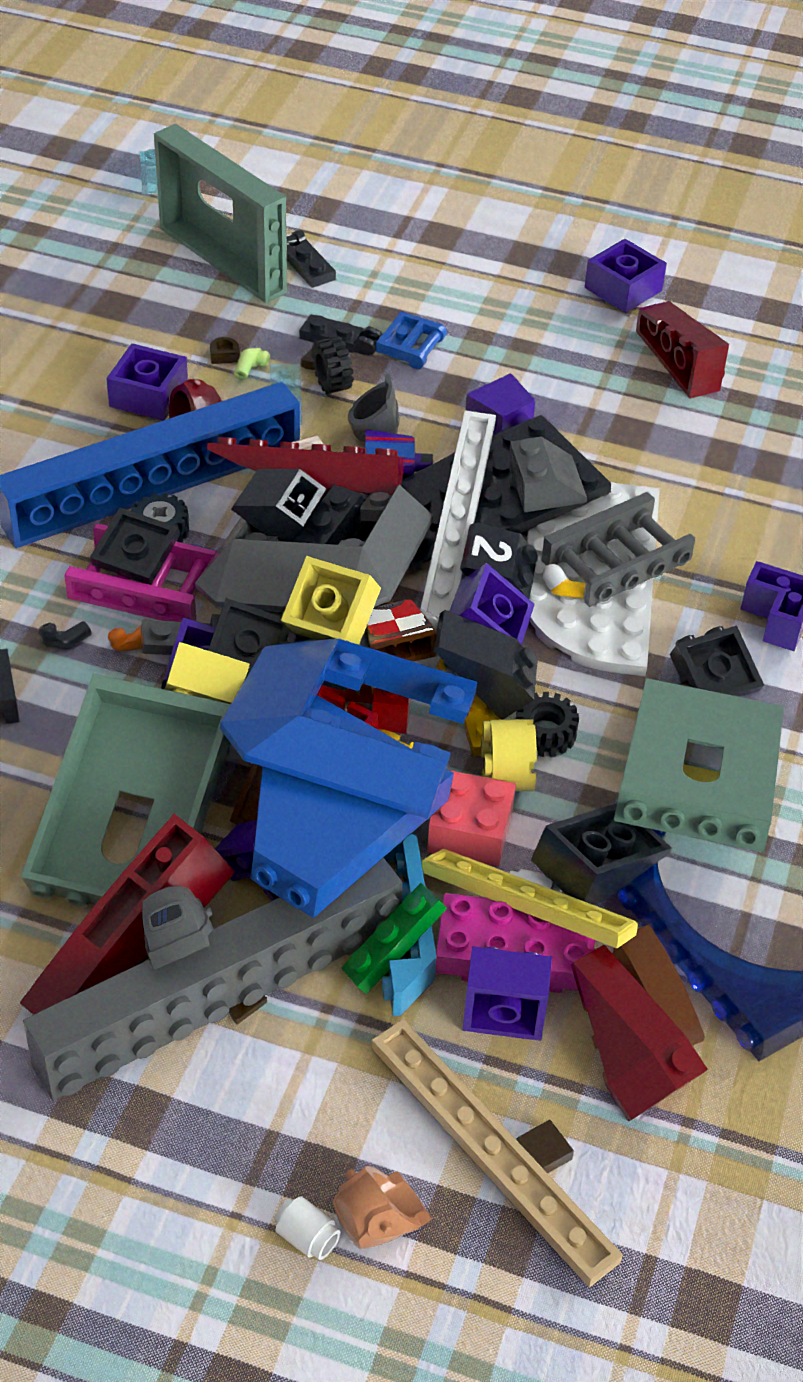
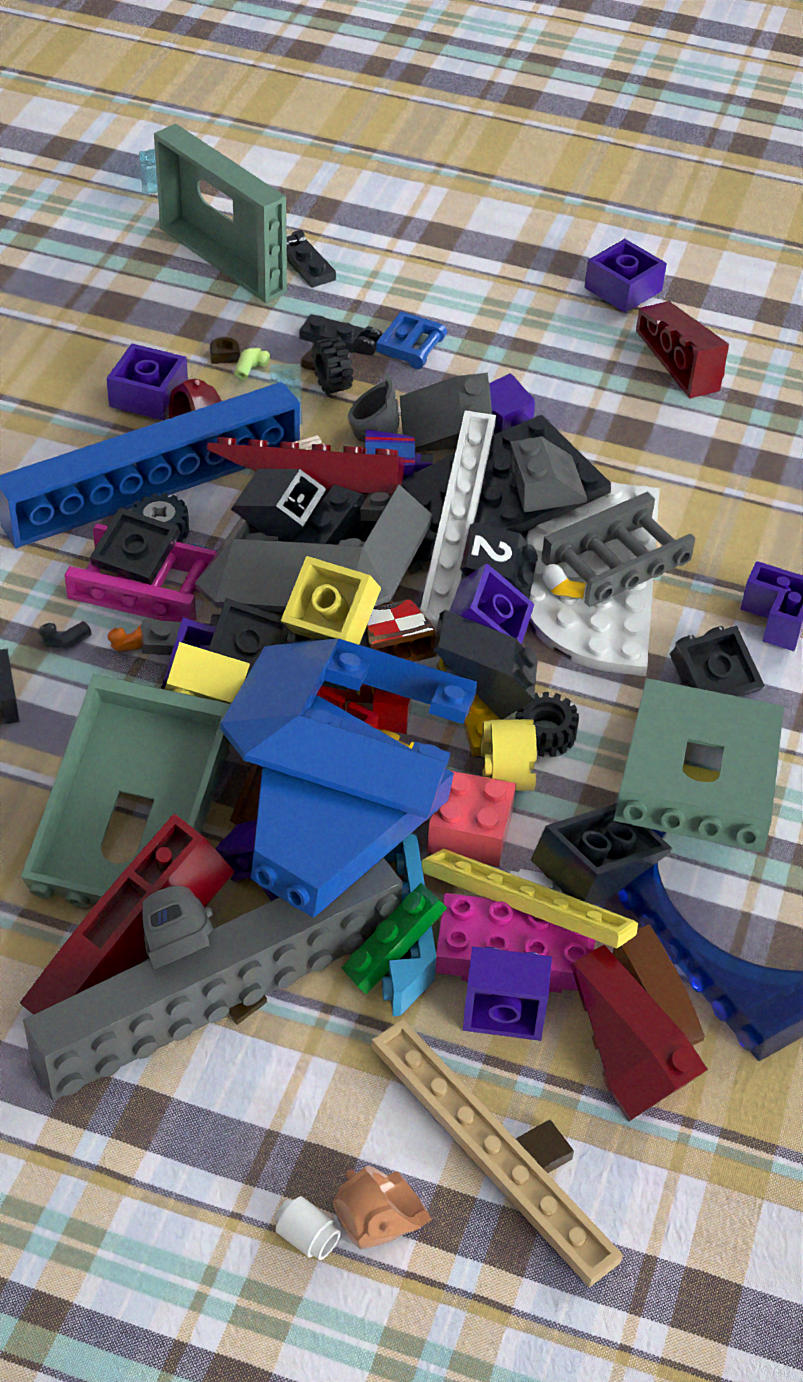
none -> dark grey slope [400,372,494,453]

